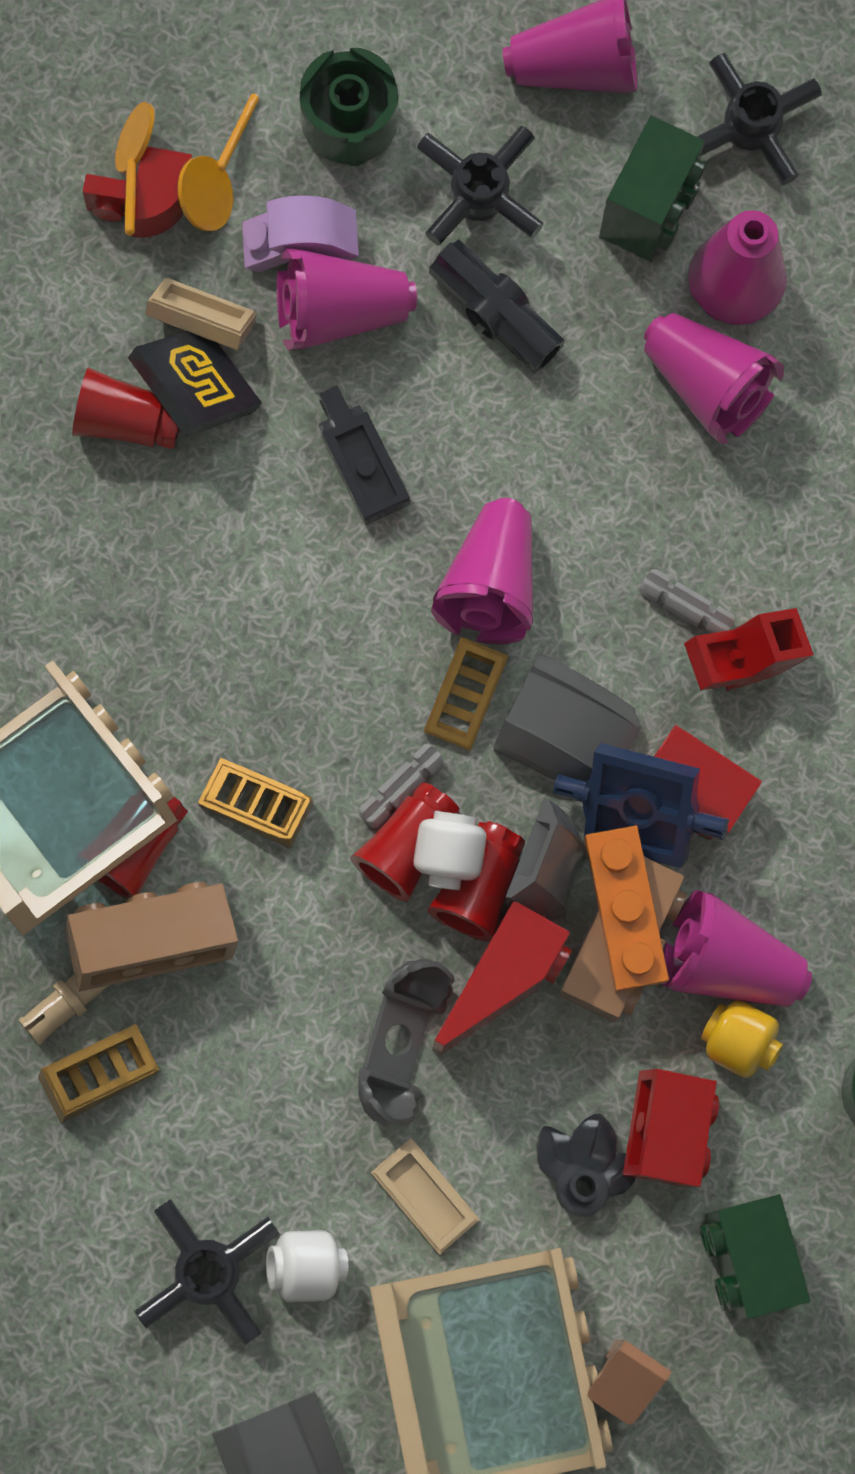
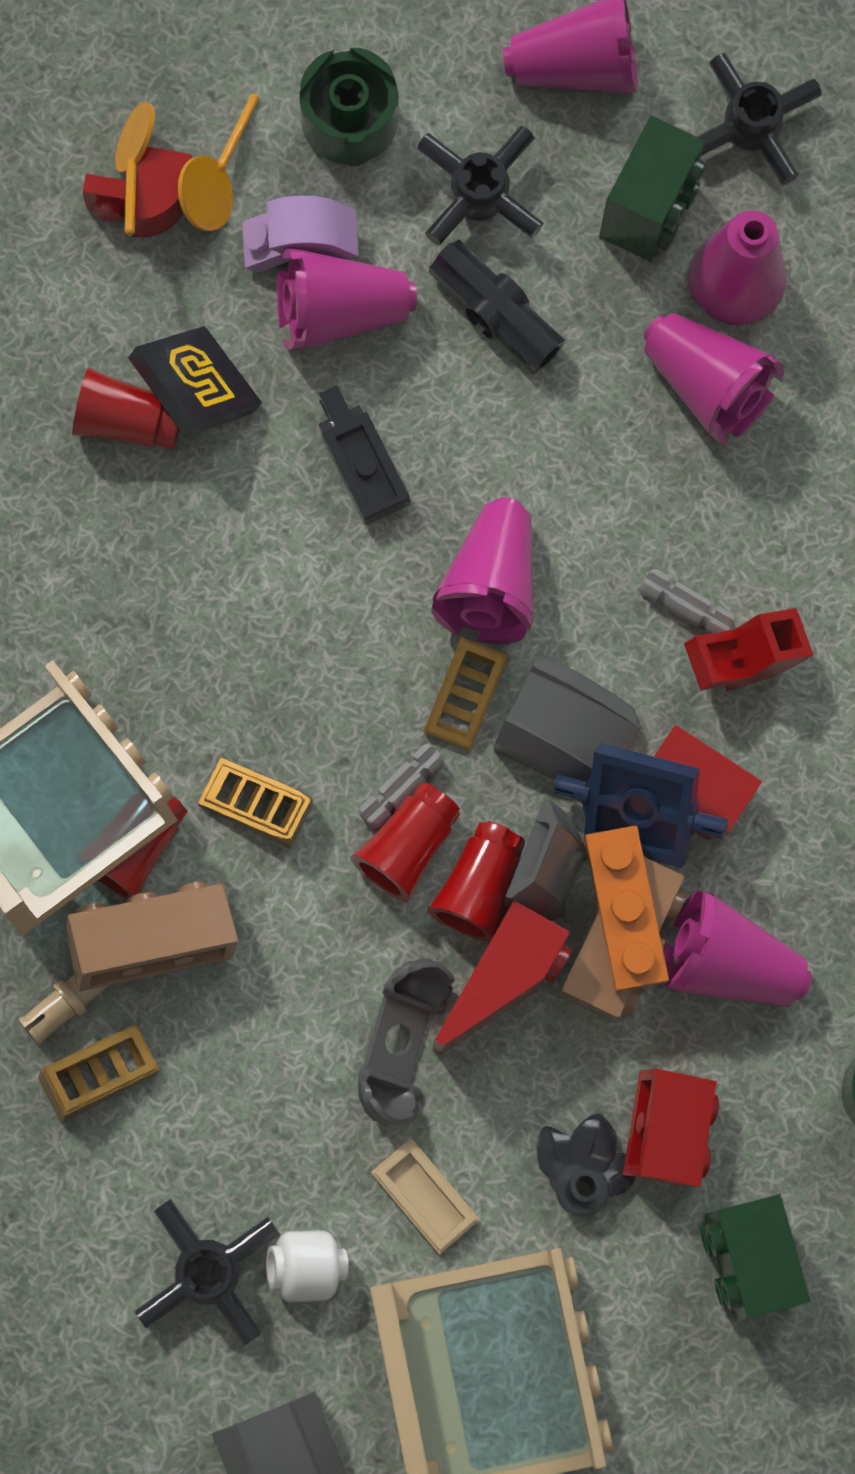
tan tile [145,278,257,350] -> none
white head [413,811,487,890] -> none
nougat slope [587,1339,672,1425] -> none
yellow head [701,1000,784,1078] -> none

